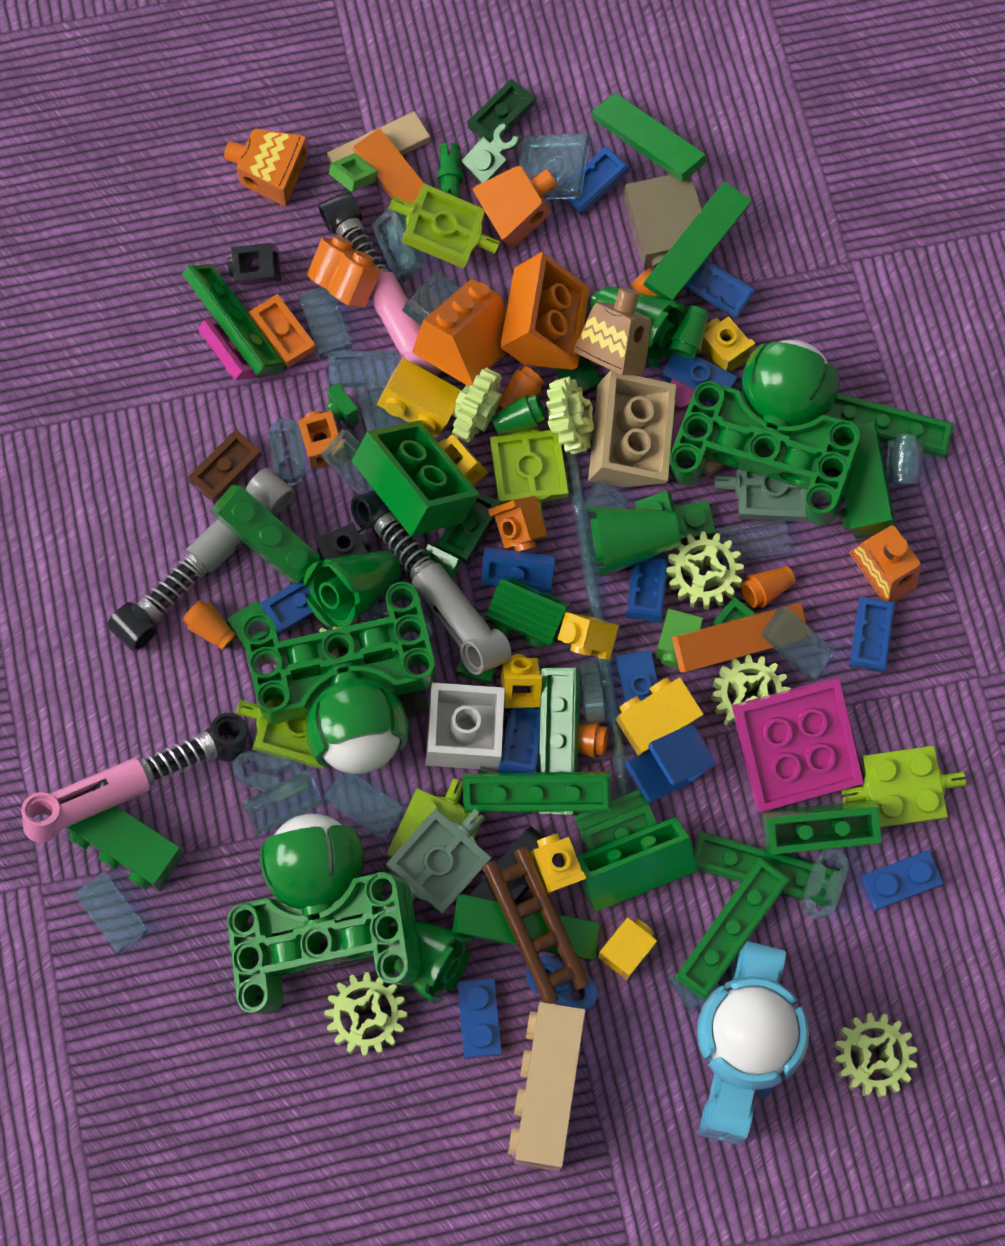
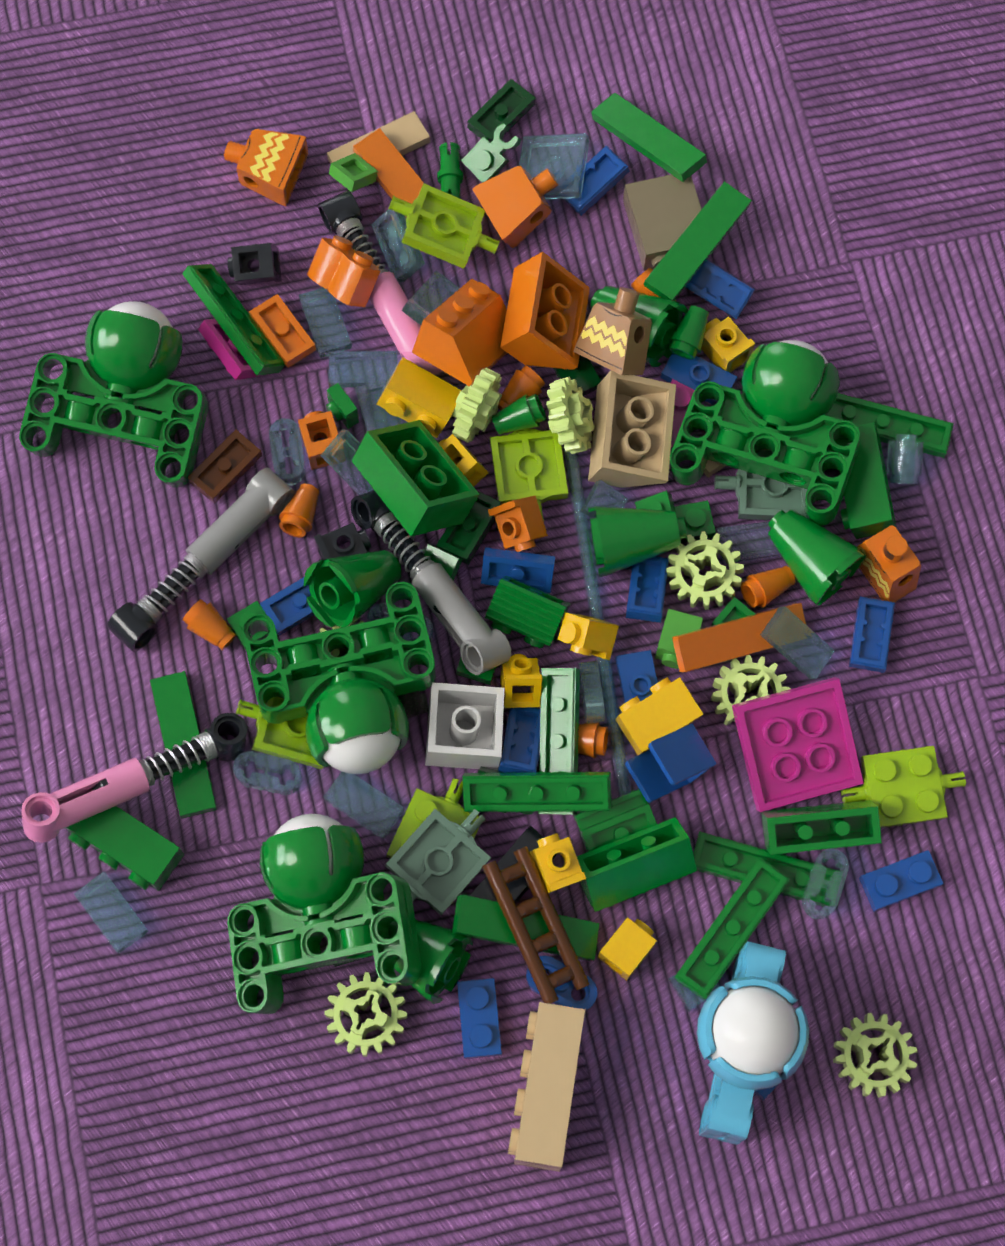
green brick [209,485,320,584] -> none
clear light blue tile [241,770,323,836] -> none
none -> green beam [19,301,209,487]
none -> green tile [150,671,217,819]
none -> orange cone [279,483,320,538]
none -> green cone [768,509,866,606]

